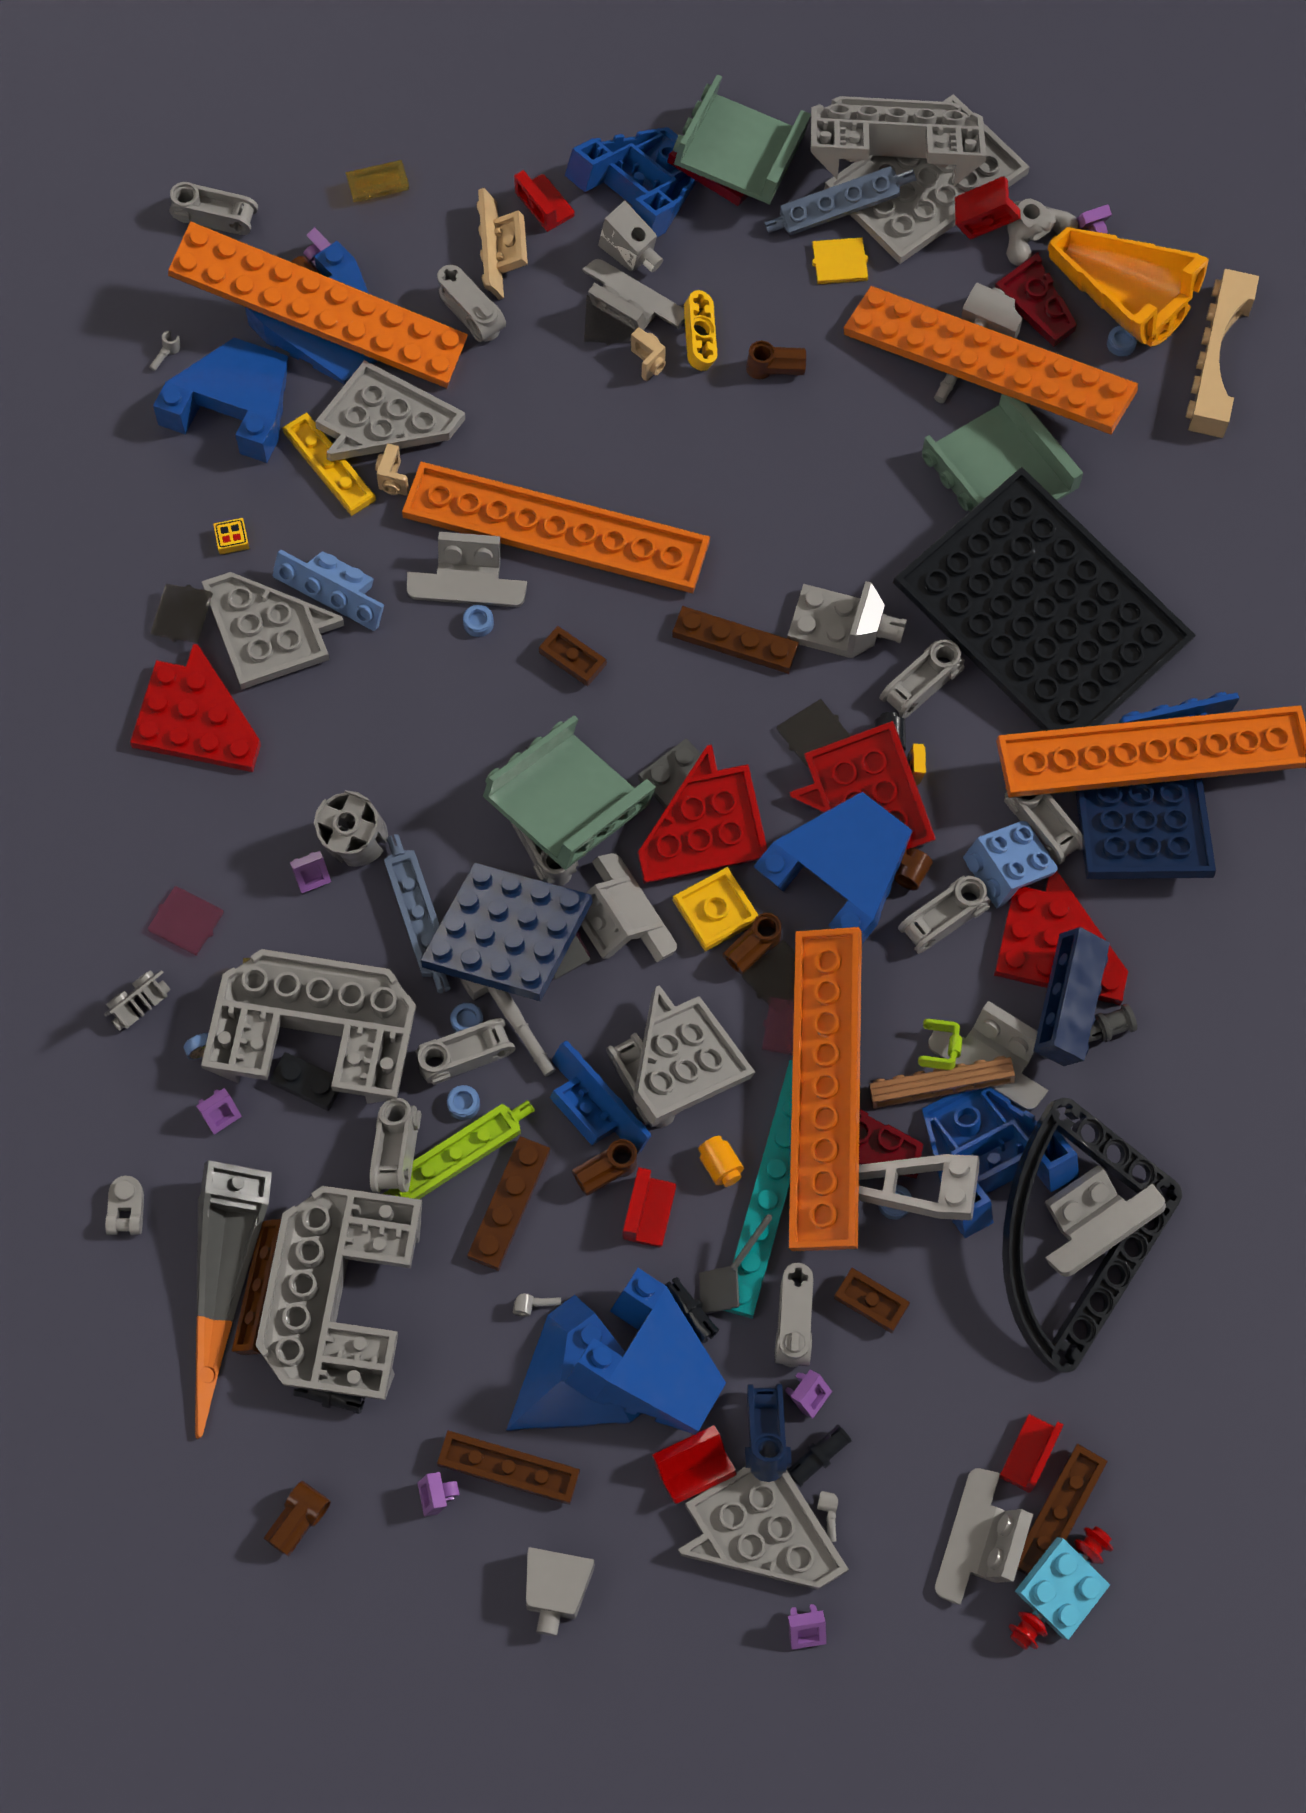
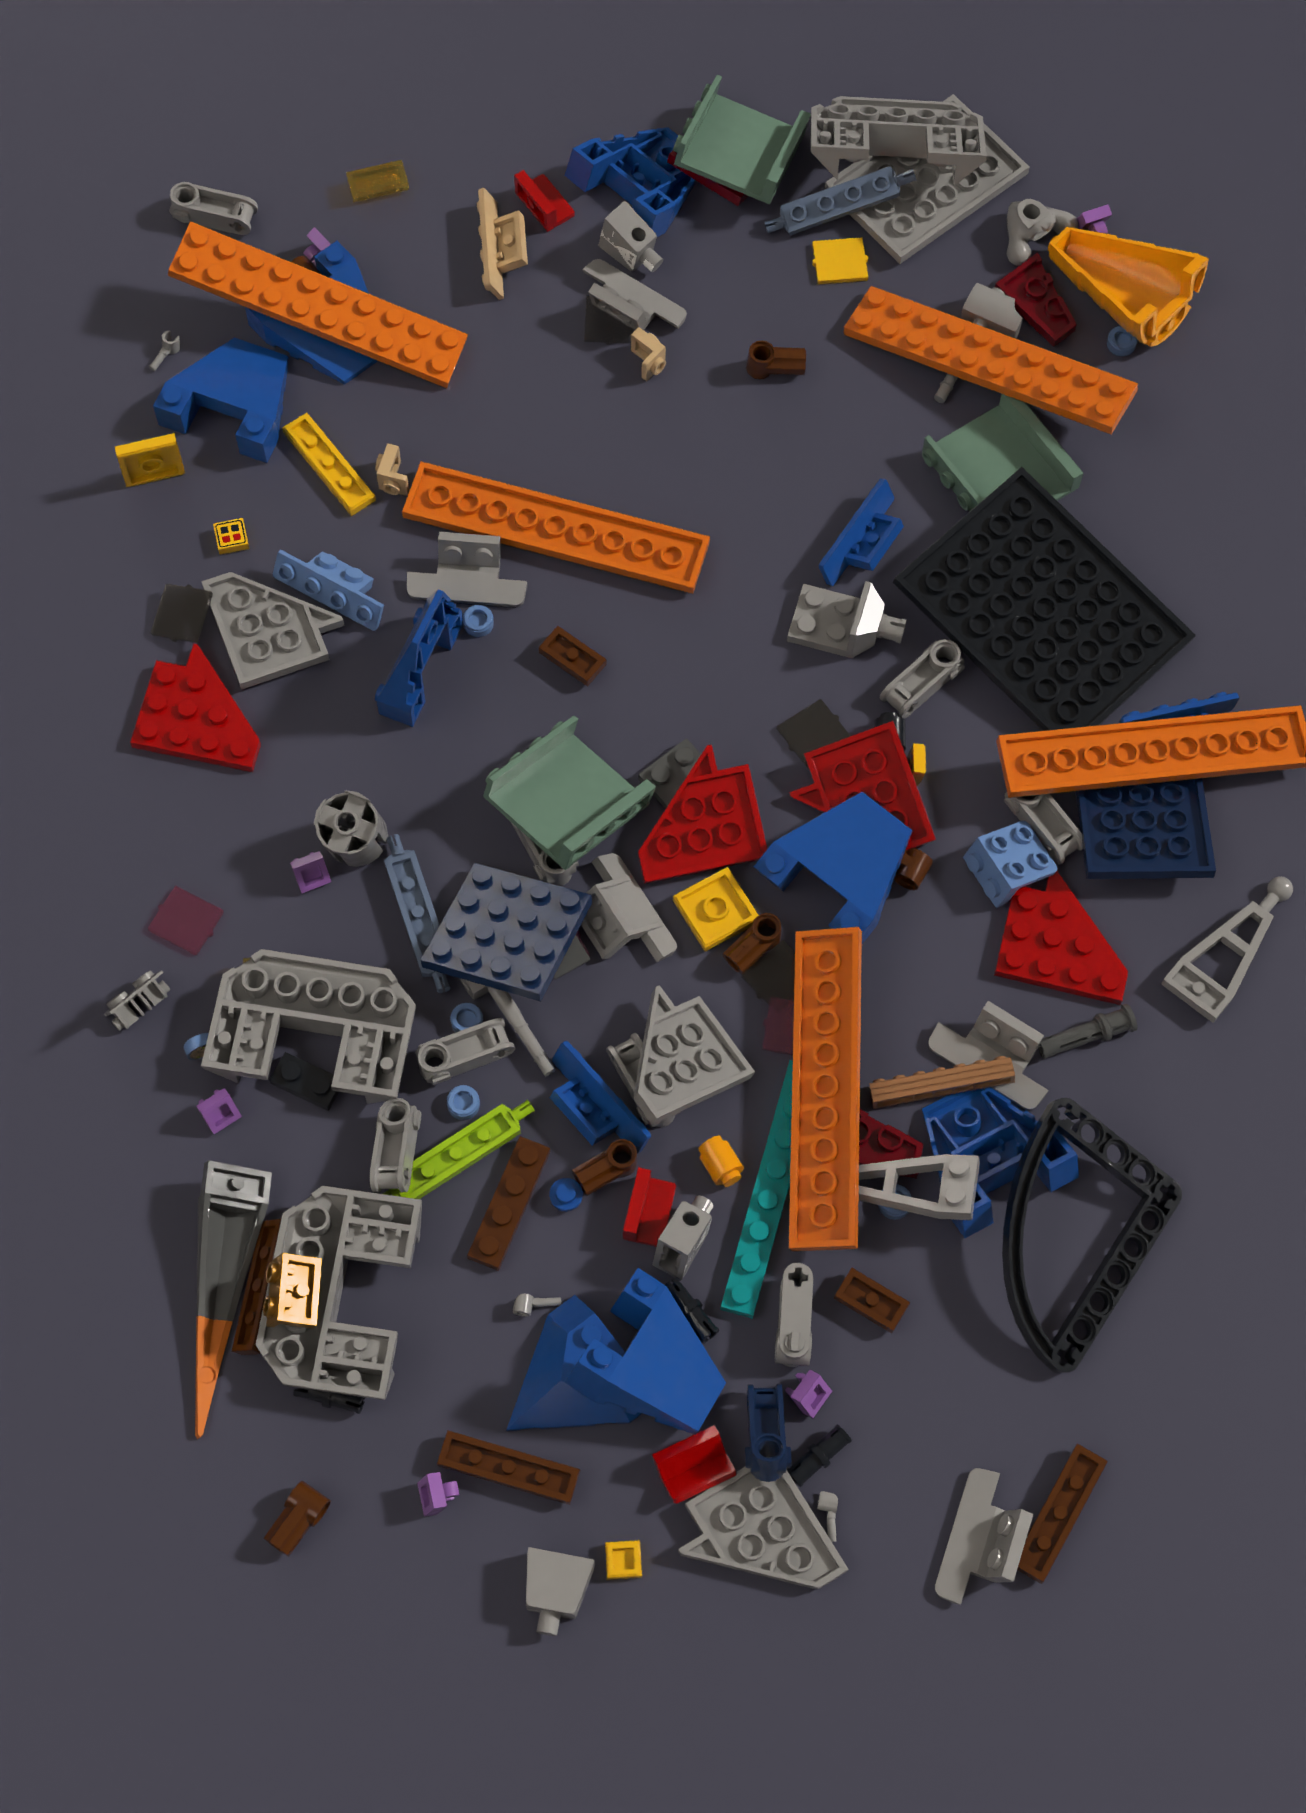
light grey plate [105,1175,144,1235] -> none
light grey wing [315,360,465,461] -> none
light grey piece [437,265,506,342] -> none
reddish brown plate [672,606,799,674] -> none
yellow beam [684,290,717,371] -> none
dark grey piece [699,1214,772,1314] -> none
medium lavender tile [788,1604,827,1650] -> none
light grey piece [898,875,991,954] -> none
lime piece [918,1019,963,1070] -> none
red panel [955,176,1021,240] -> none
red panel [999,1414,1064,1493] -> none
medium azure plate [1008,1526,1113,1650] -> none
dark blue brick [1033,927,1110,1066] -> none
light grey plate [1044,1165,1166,1277] -> none
tan arch [1185,269,1259,438] -> none
none -> yellow plate [115,433,185,487]
none -> bracket [263,1253,322,1328]
none -> blue wedge [375,589,463,727]
none -> blue plate [549,1178,583,1212]
none -> yellow tile [605,1540,642,1580]
none -> light grey torso [652,1195,713,1281]
none -> blue bracket [819,478,904,586]
none -> light grey plate [1161,876,1293,1023]

